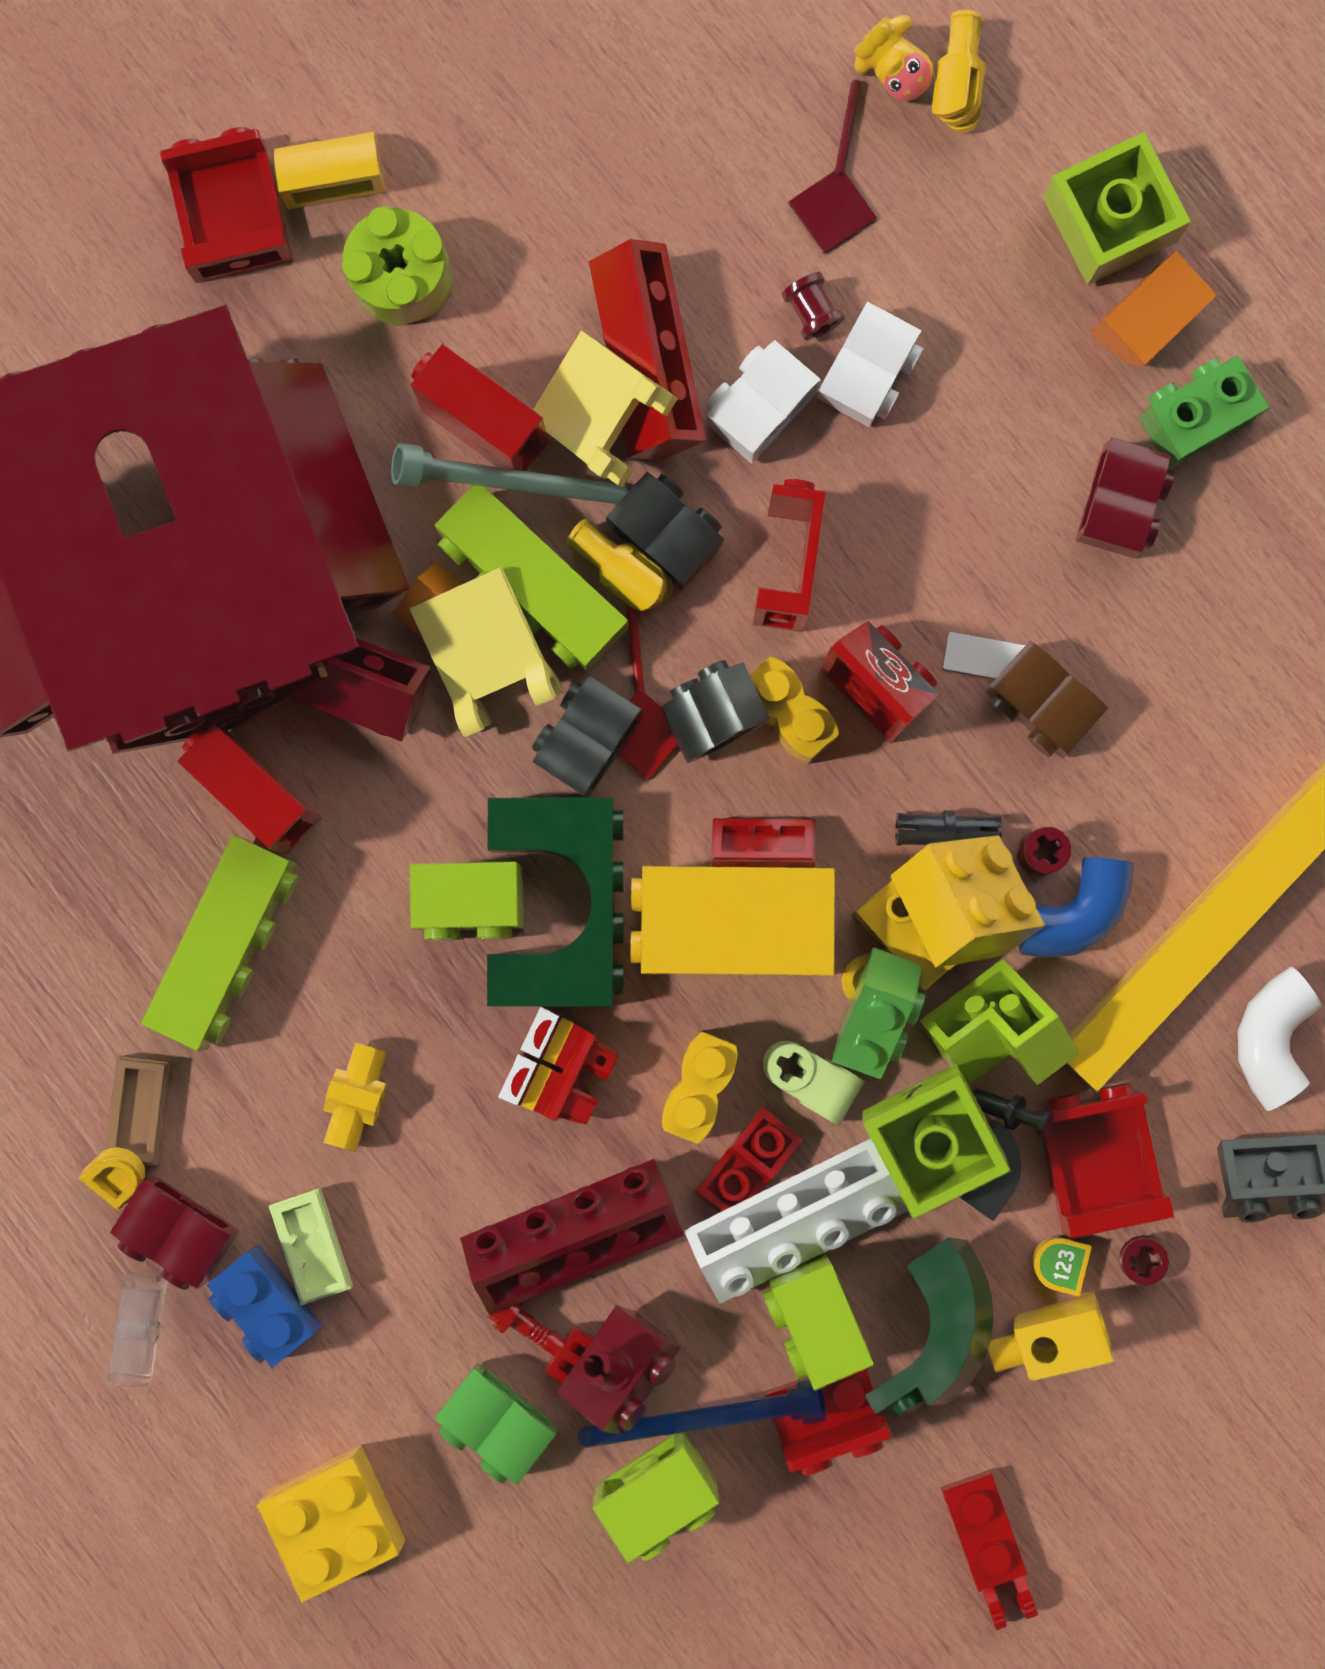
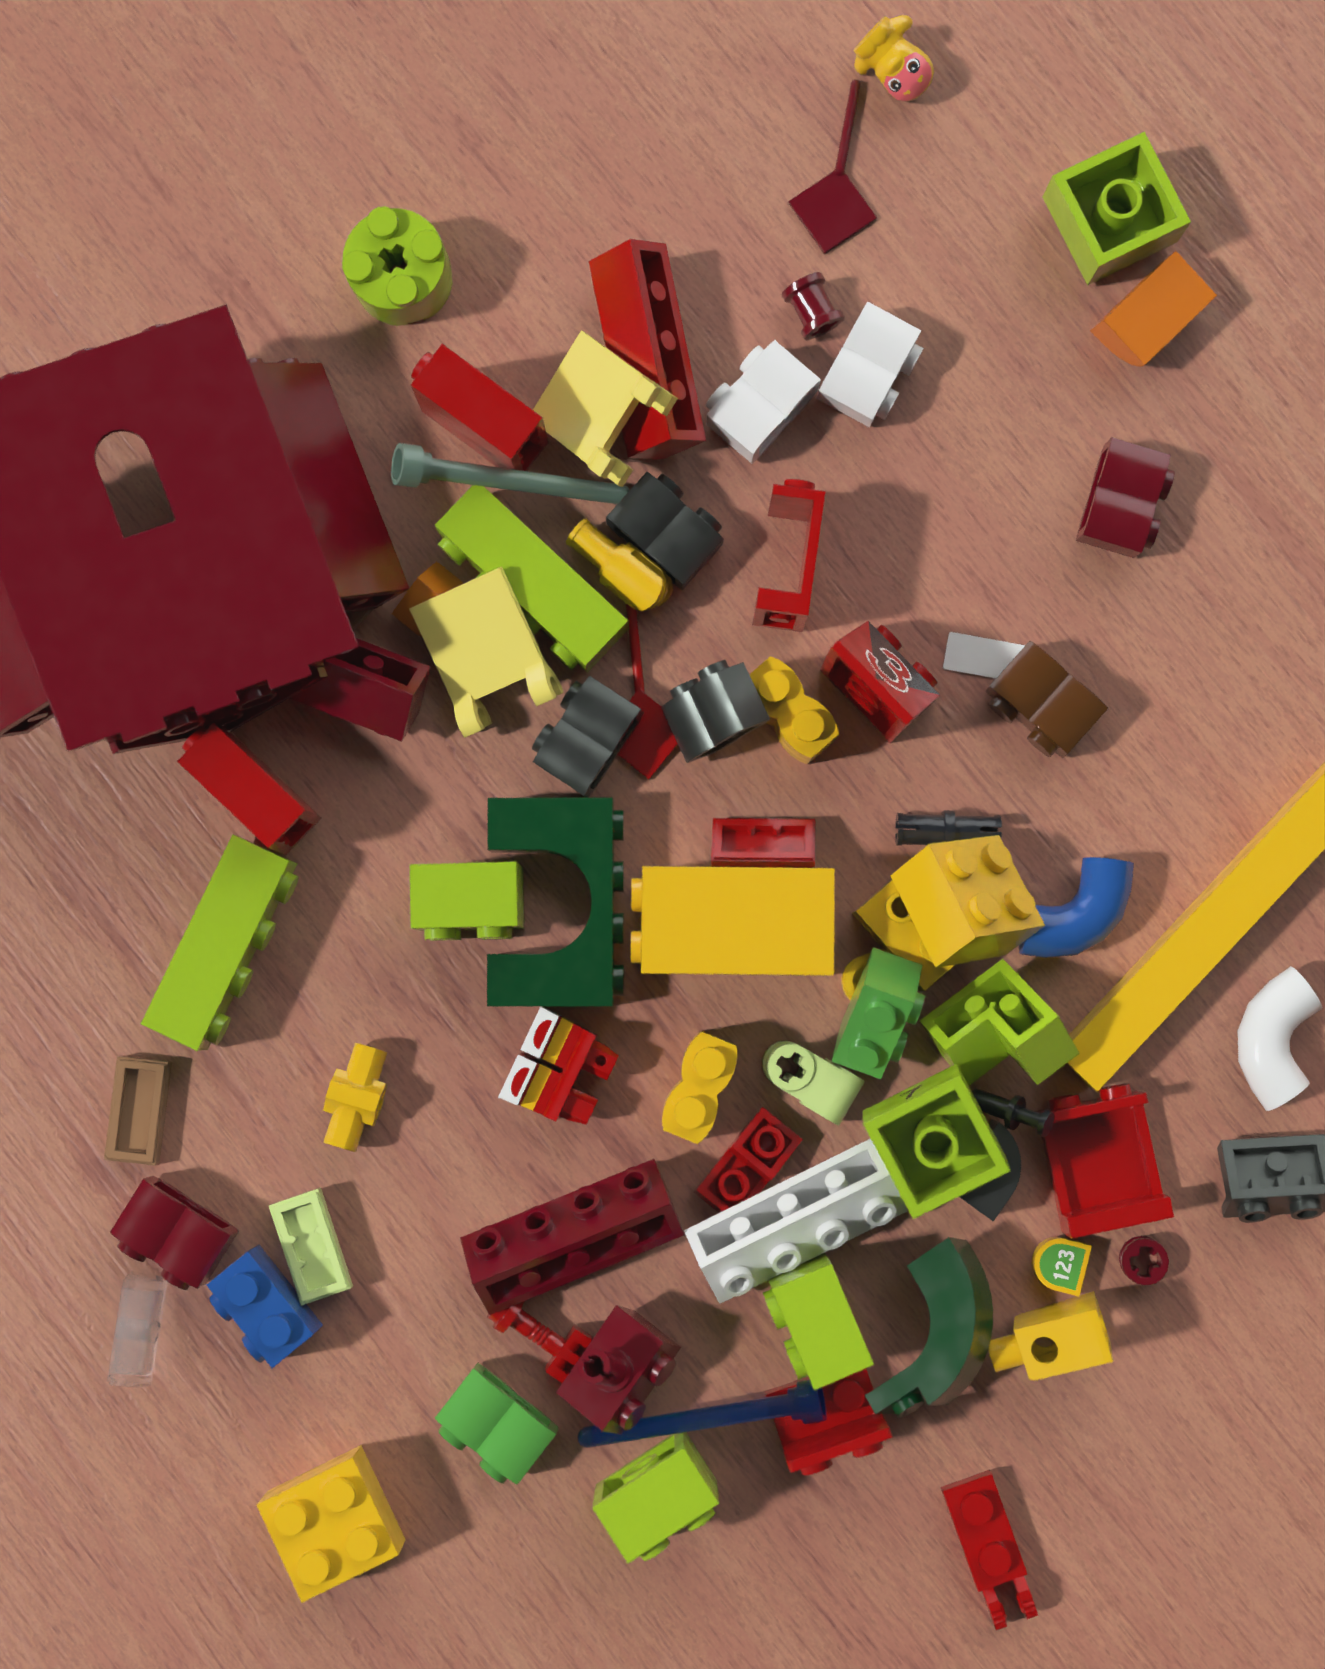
yellow tile [78,1147,145,1211] -> none
red panel [159,127,293,283] -> none
yellow brick [274,131,386,210] -> none
yellow arm [932,10,987,134] -> none
dark red bush [1017,827,1071,876] -> none
bright green brick [1139,355,1270,470] -> none

